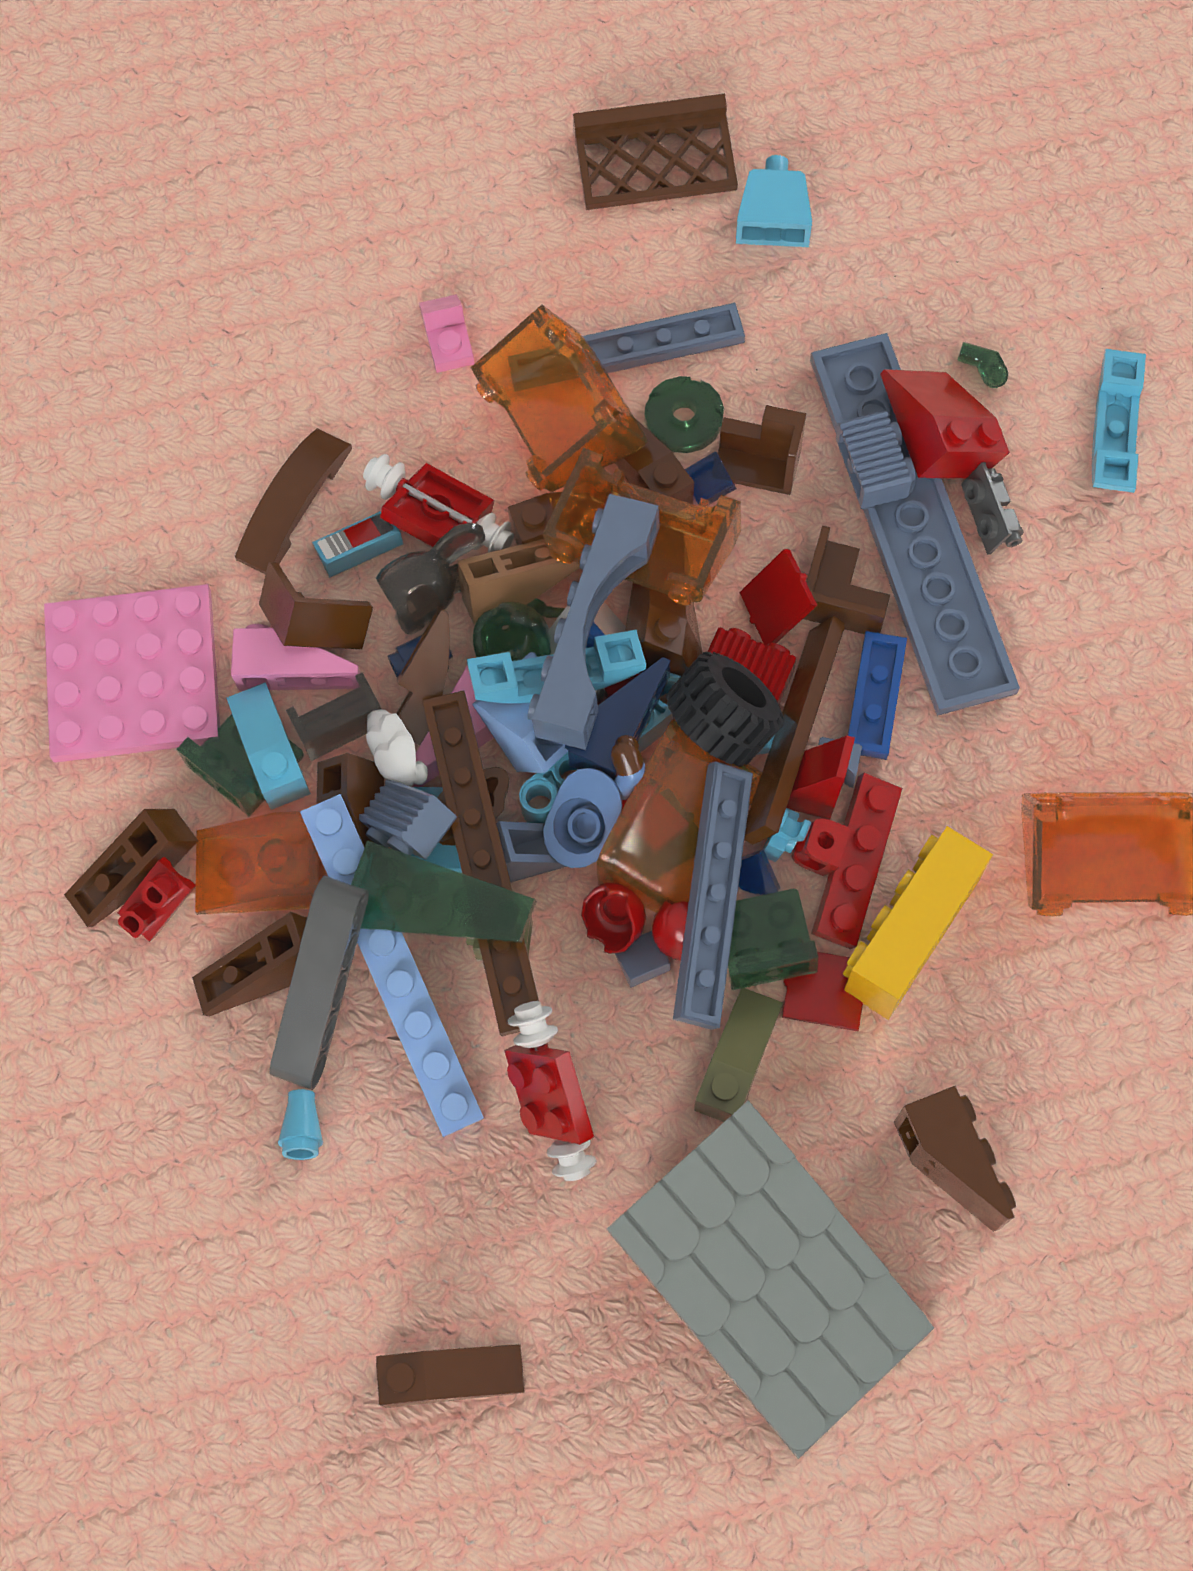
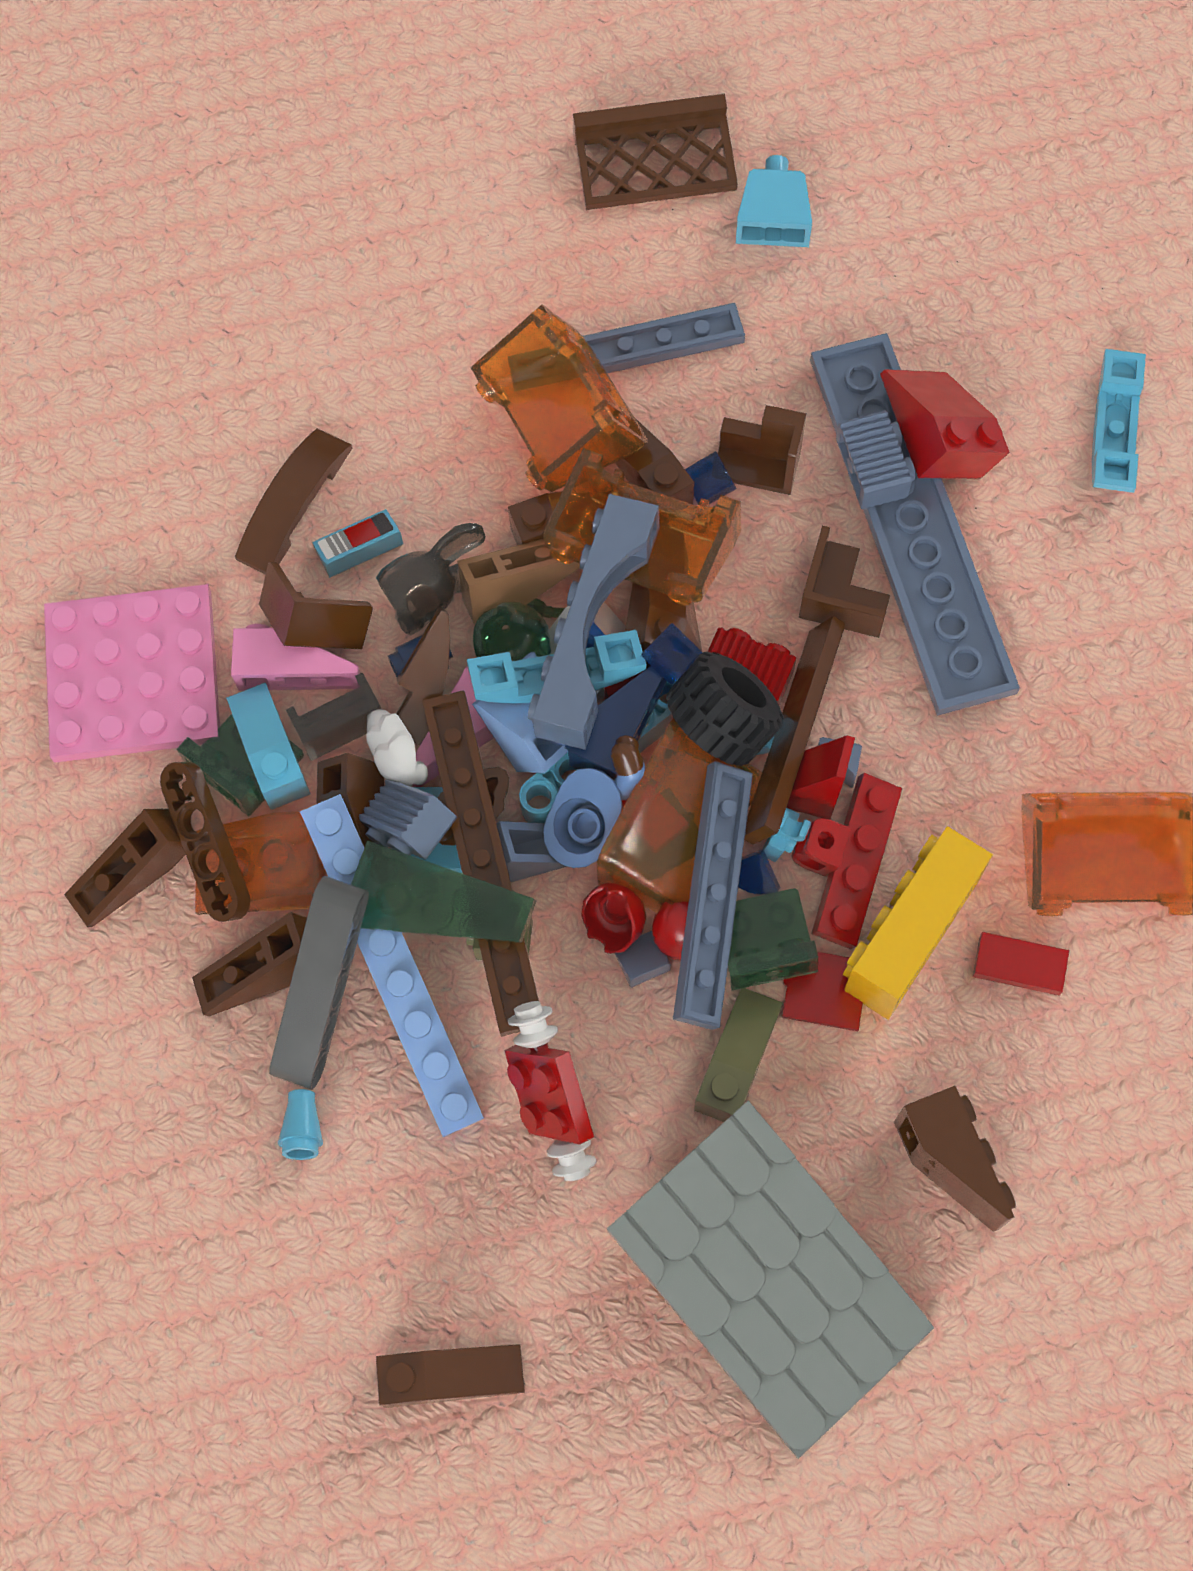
red hips [117,856,197,942] -> none
red plate [363,454,514,556] -> none
bright pink slope [419,294,475,373] -> none
clear green tile [644,376,724,453] -> none
red piece [739,549,817,645] -> none
blue plate [848,631,907,760] -> none
clear green arm [957,342,1008,388] -> none
dark grey hinge [961,462,1024,555] -> none
none -> reddish brown beam [160,762,251,922]
none -> clear blue tile [641,623,703,685]
none -> red tile [973,932,1070,996]

